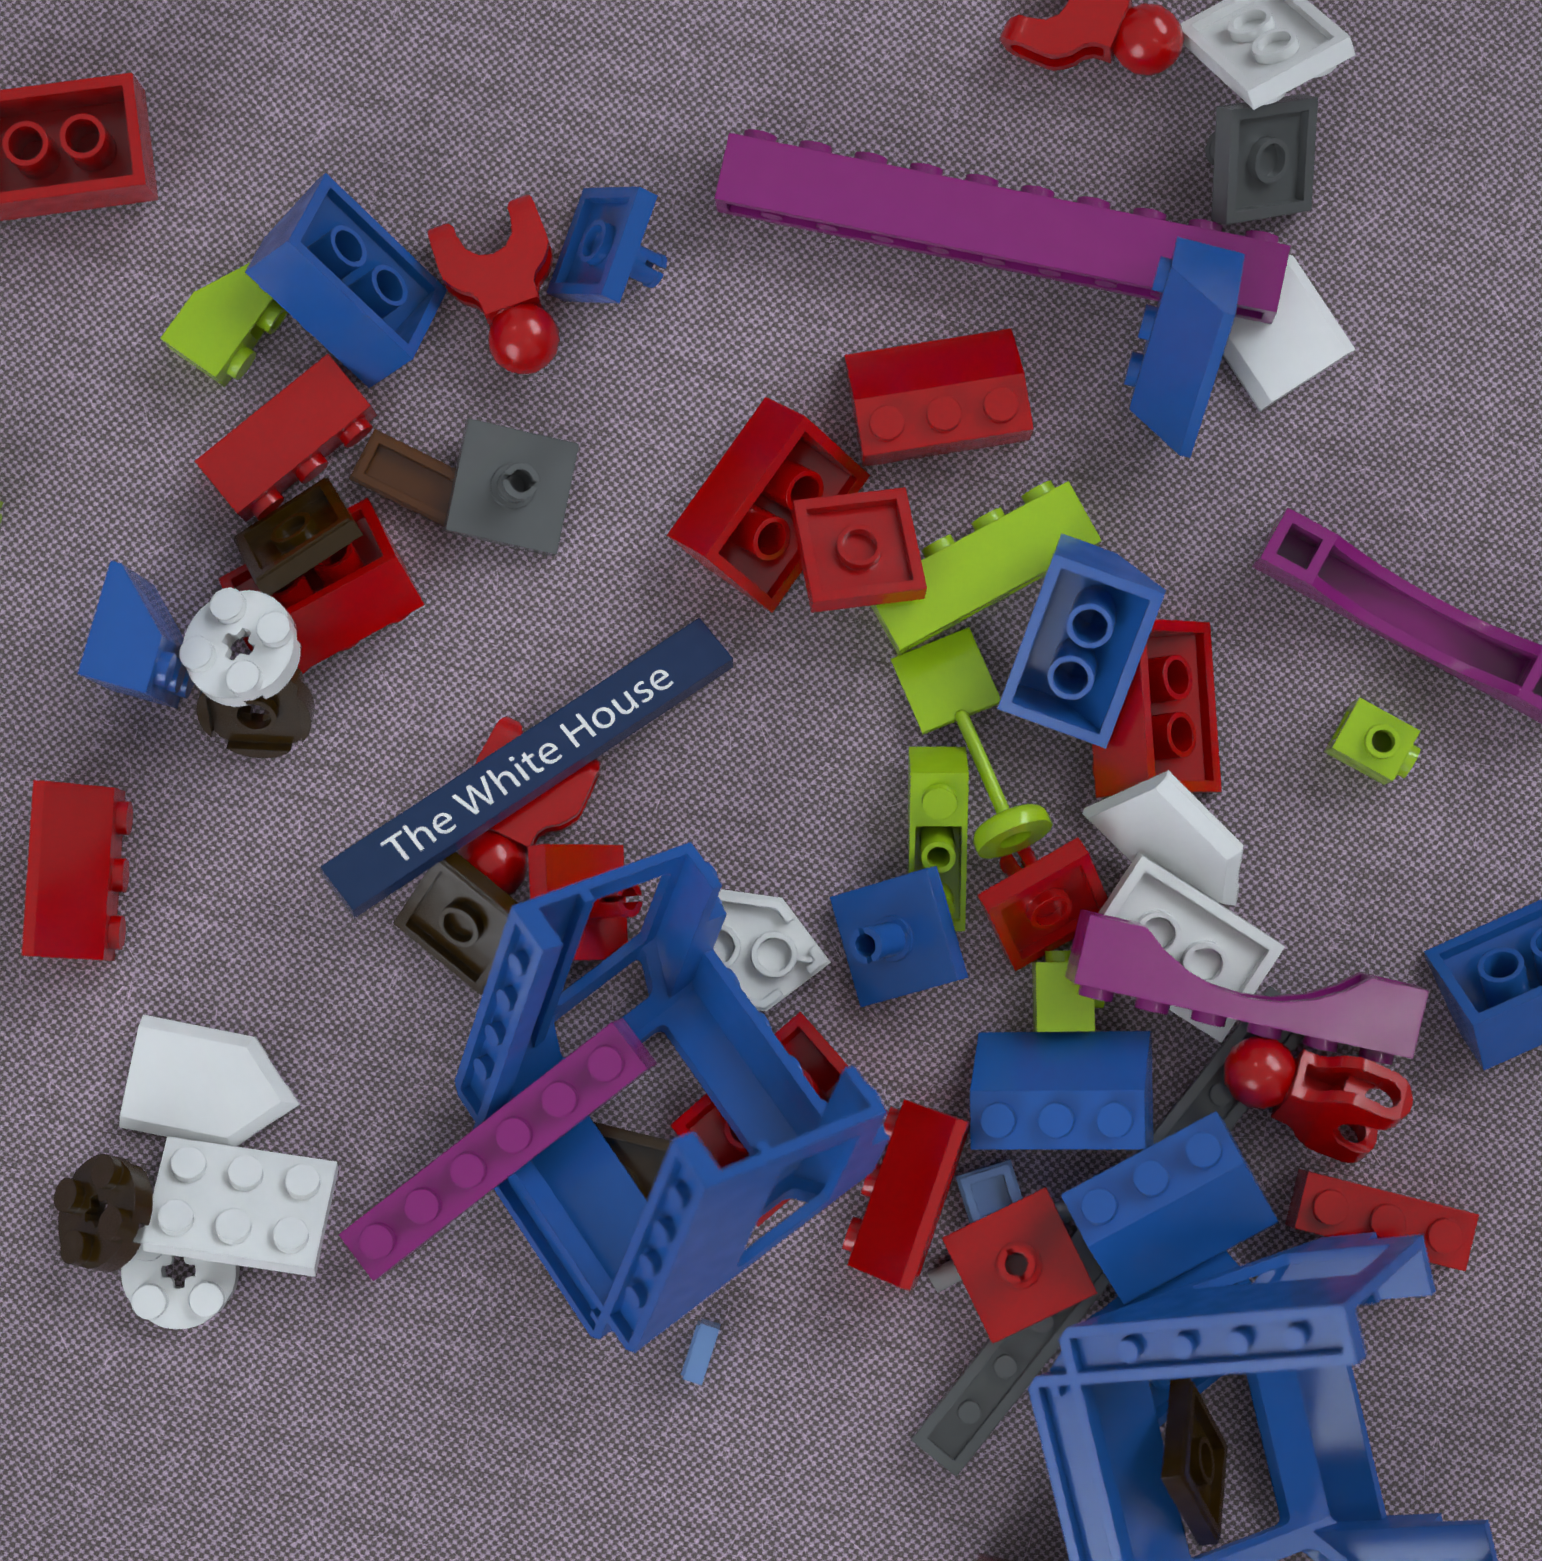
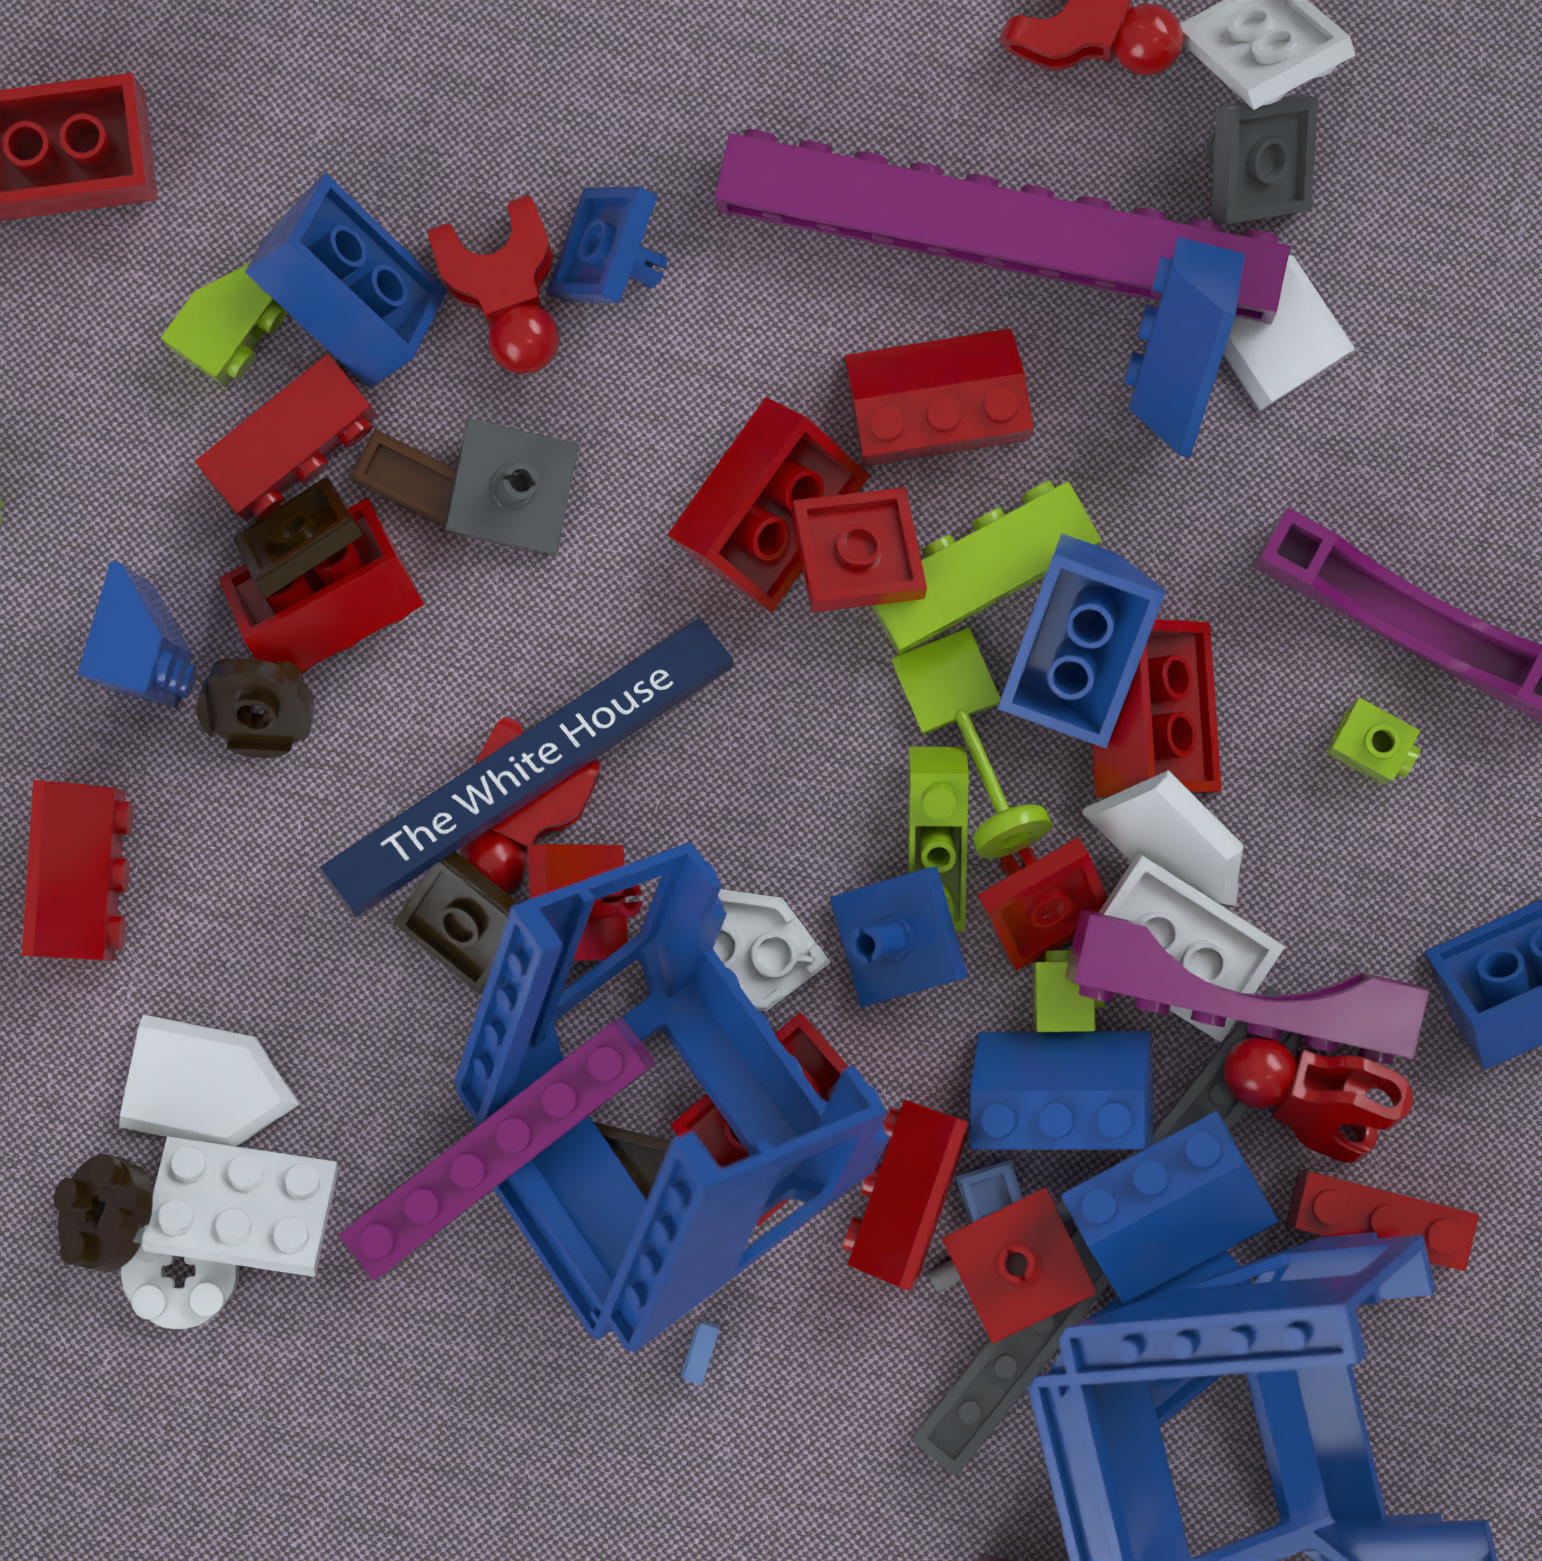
white plate [179,587,301,707] -> none
dark brown plate [1161,1378,1228,1546] -> none

